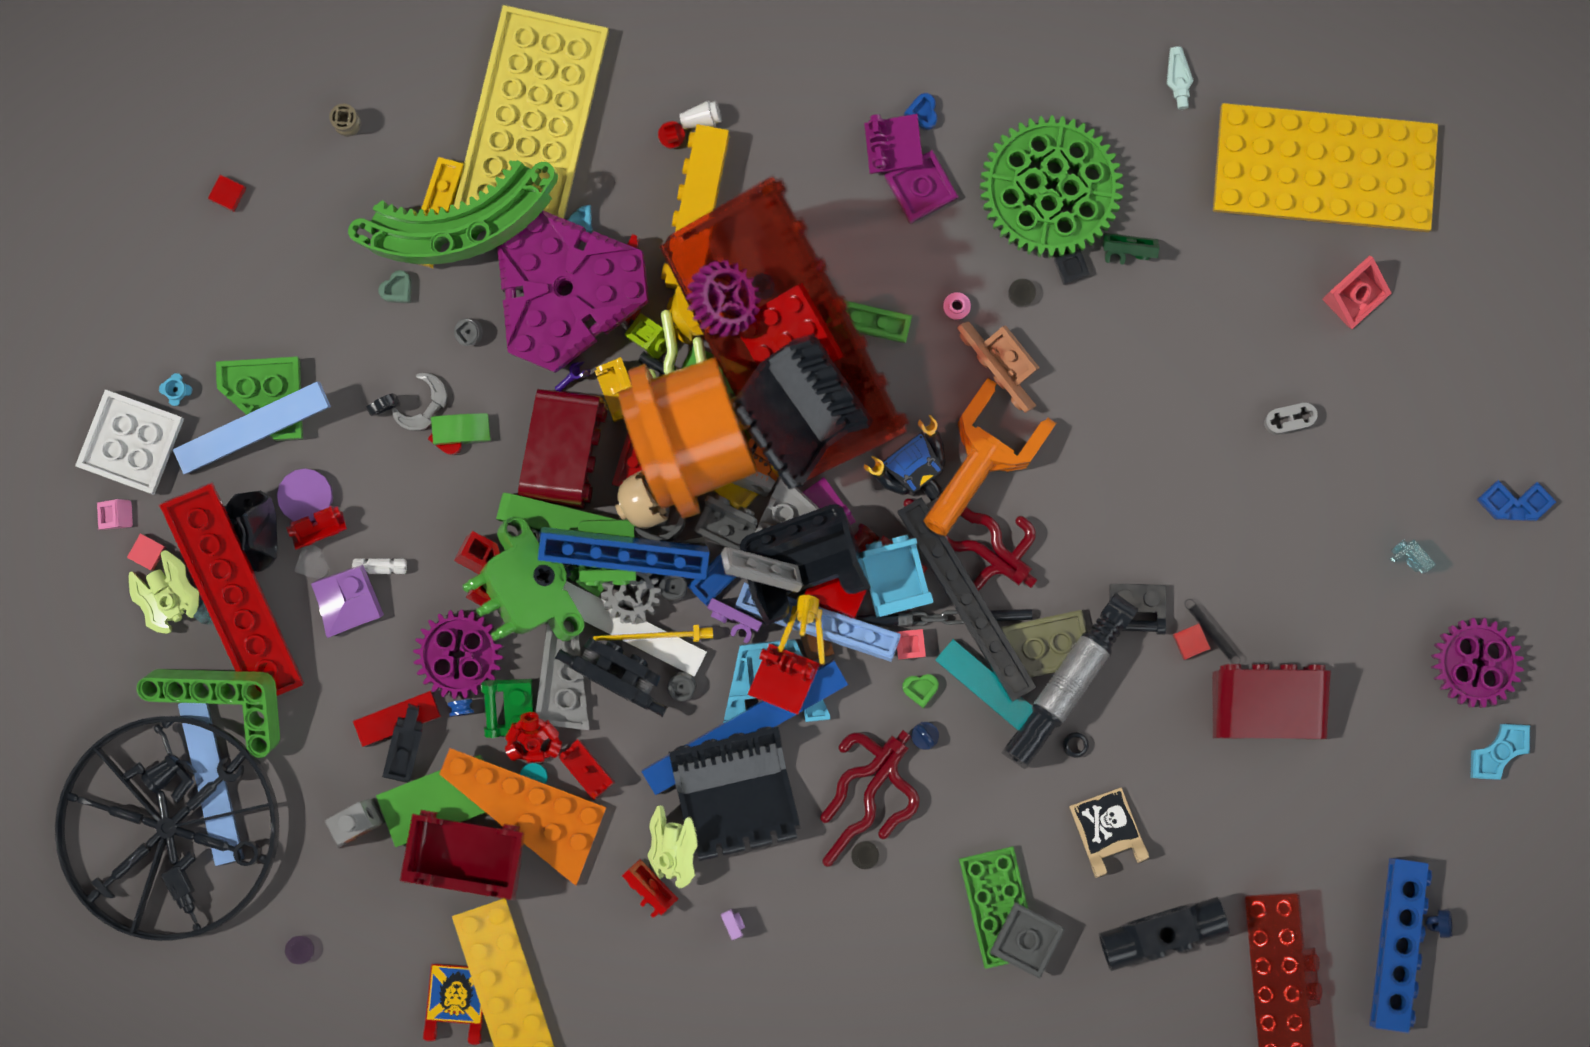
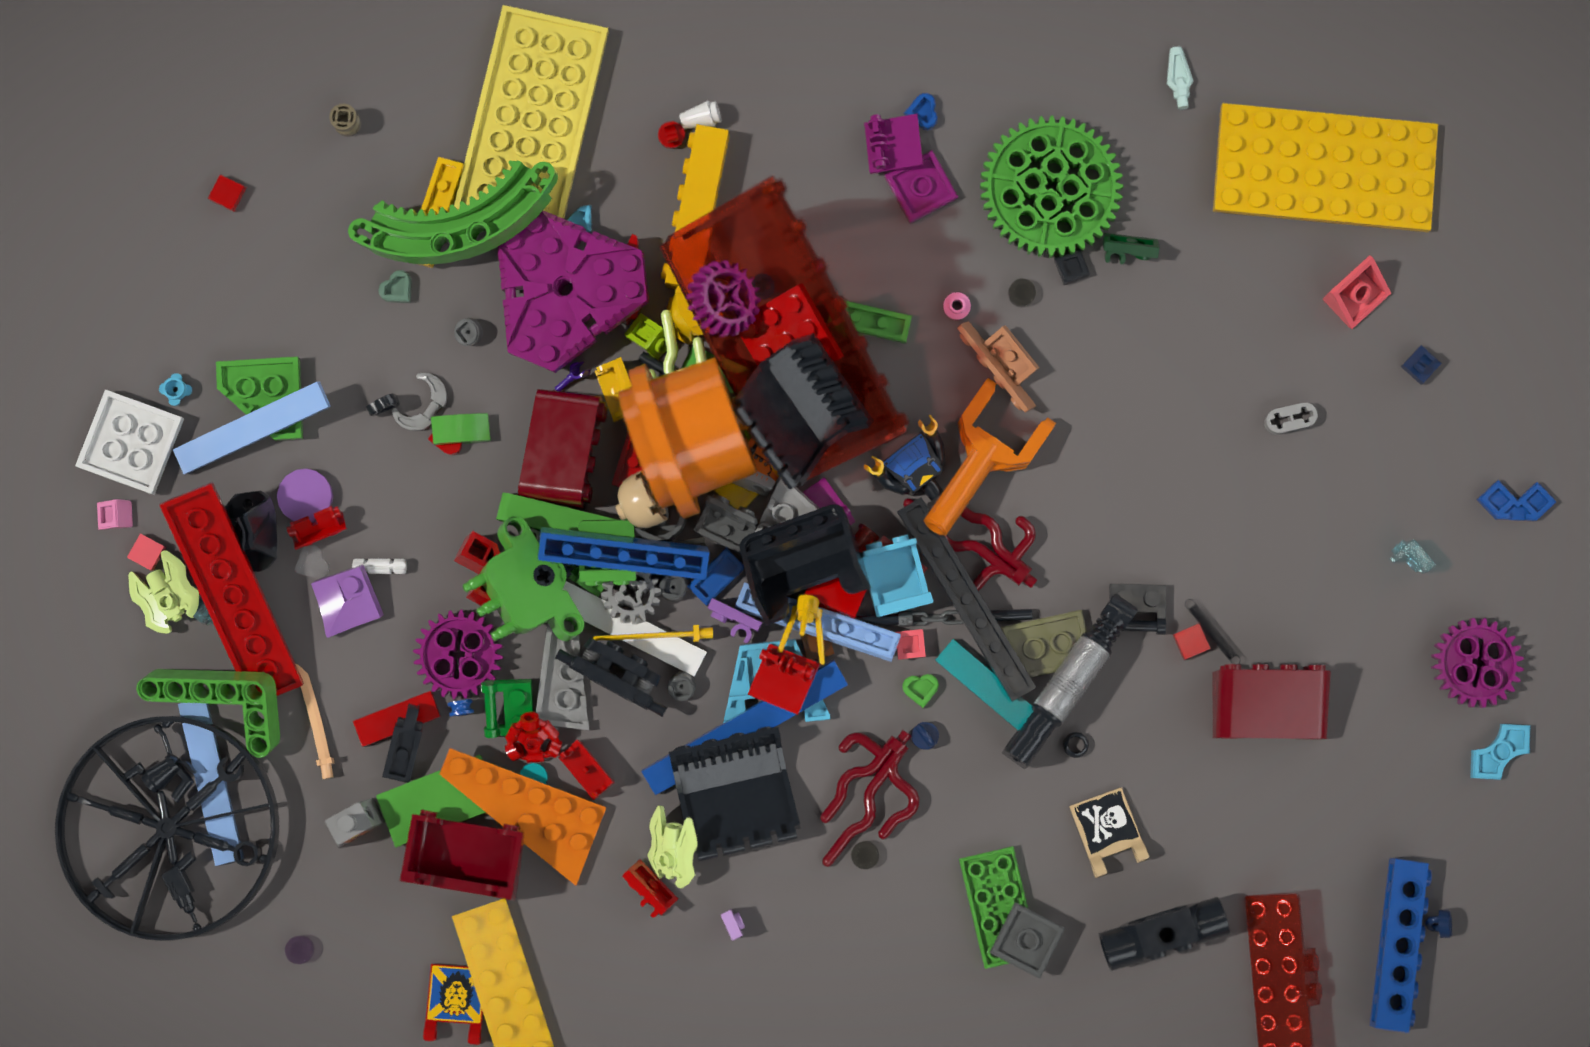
light grey tile [721,547,803,592] -> none
none -> light nougat sword [296,664,335,779]
none -> dark blue tile [1401,345,1442,385]

